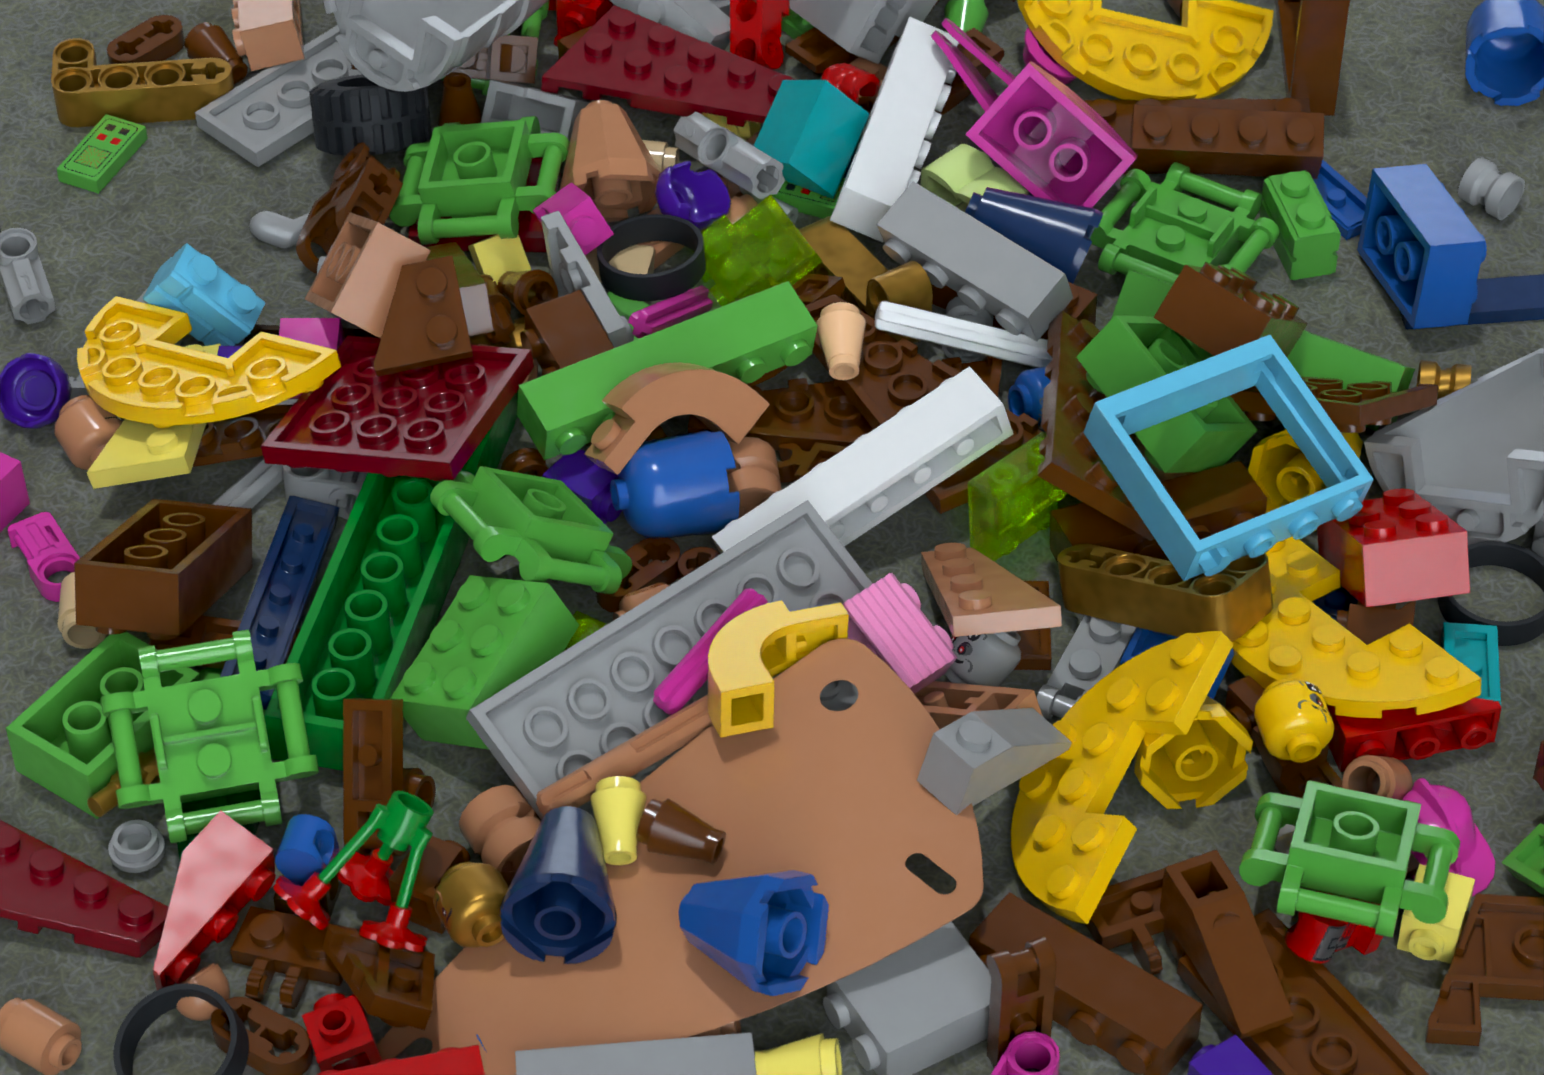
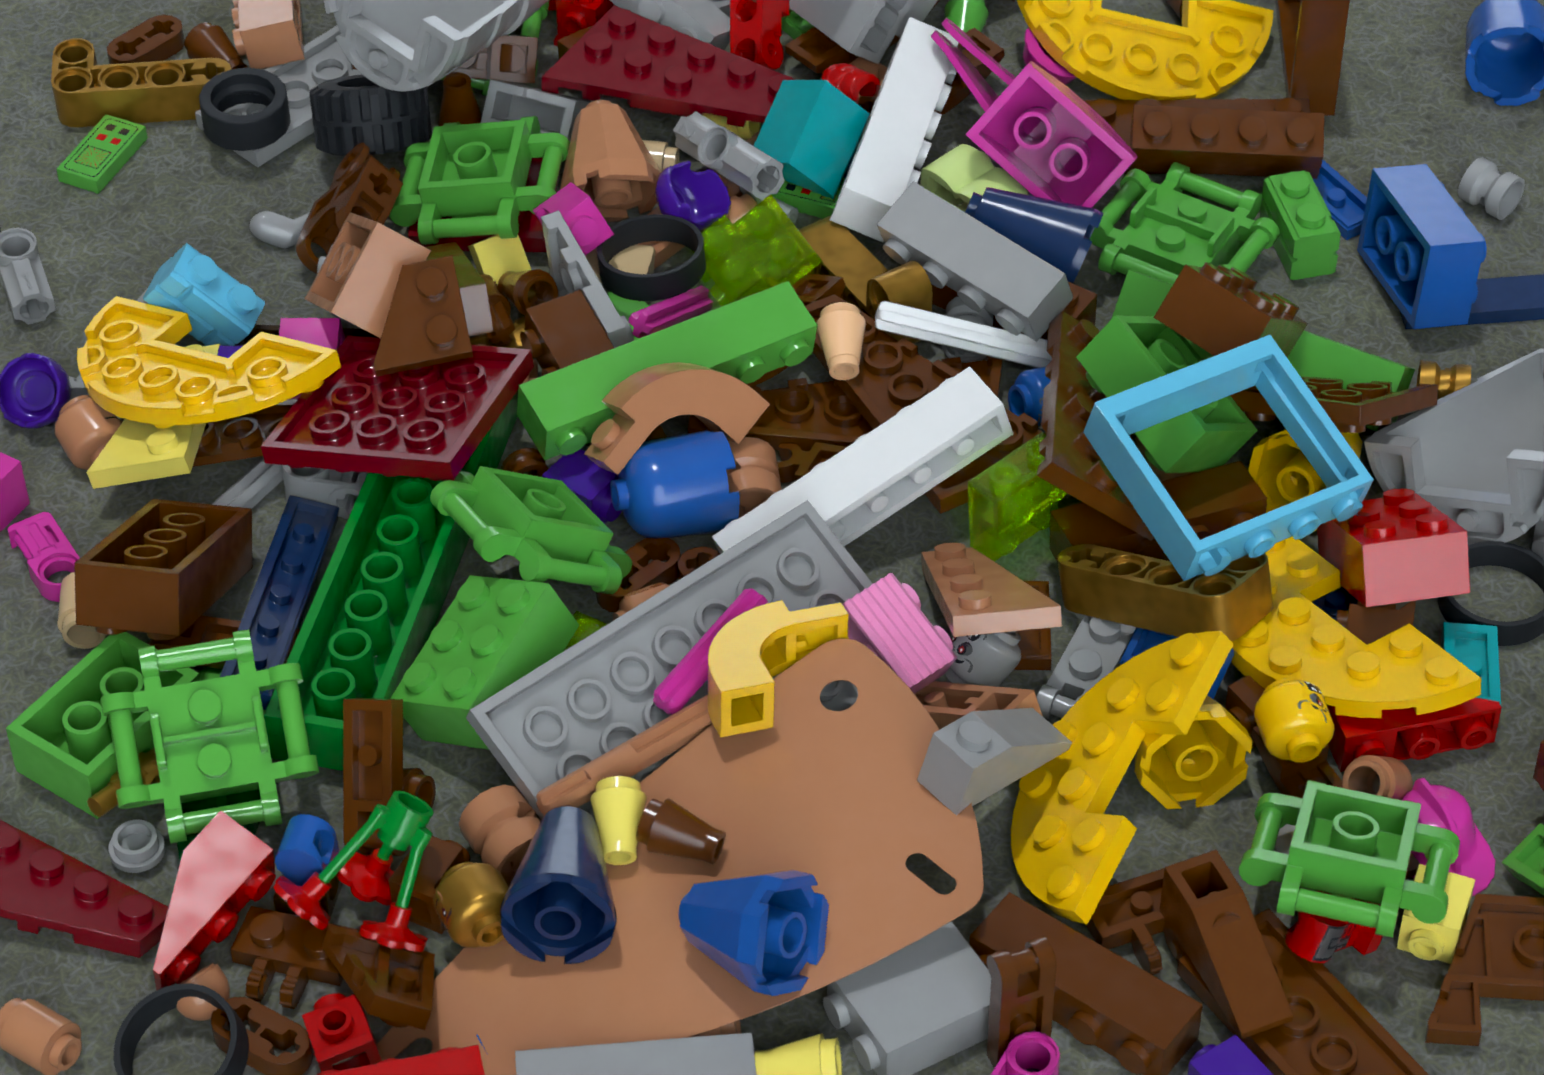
none -> black tyre [199,68,291,151]

